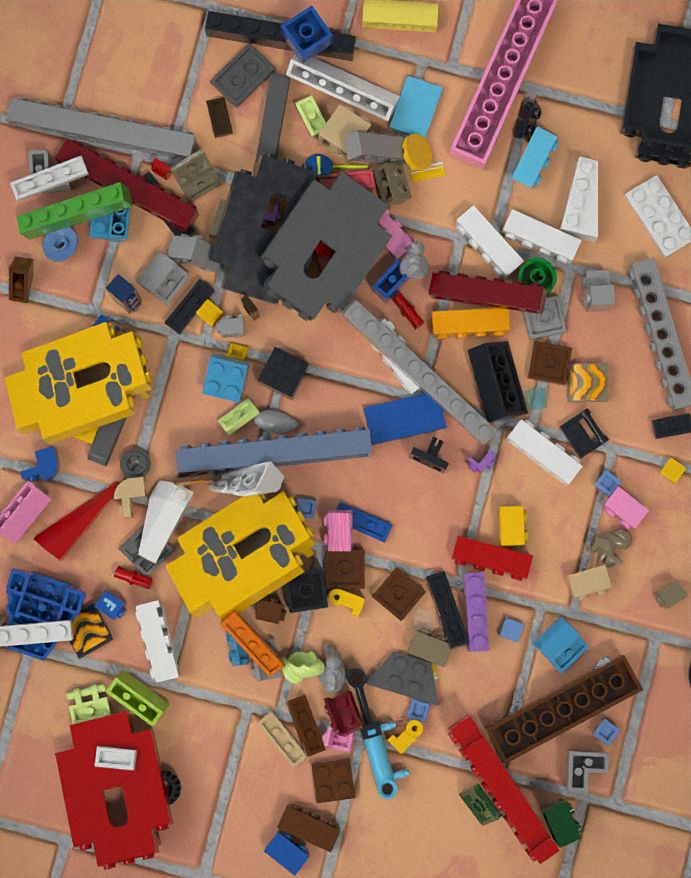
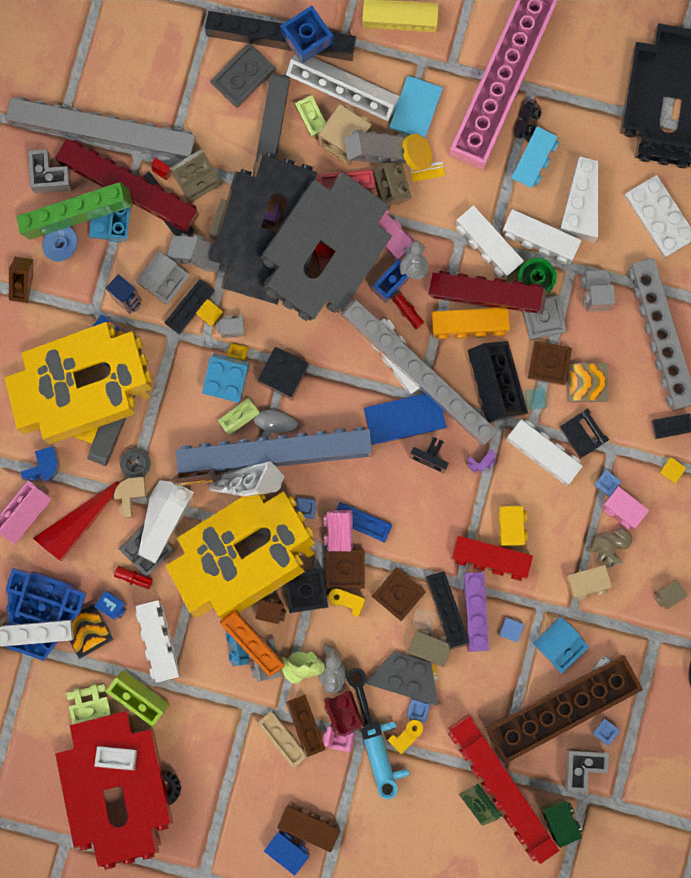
white tile [10,156,89,202] -> none
dark brown tile [206,97,233,138] -> none
dark brown tile [241,294,260,321] -> none
blue piece [305,154,368,178] -> none
reddish brown plate [311,758,355,803] -> none

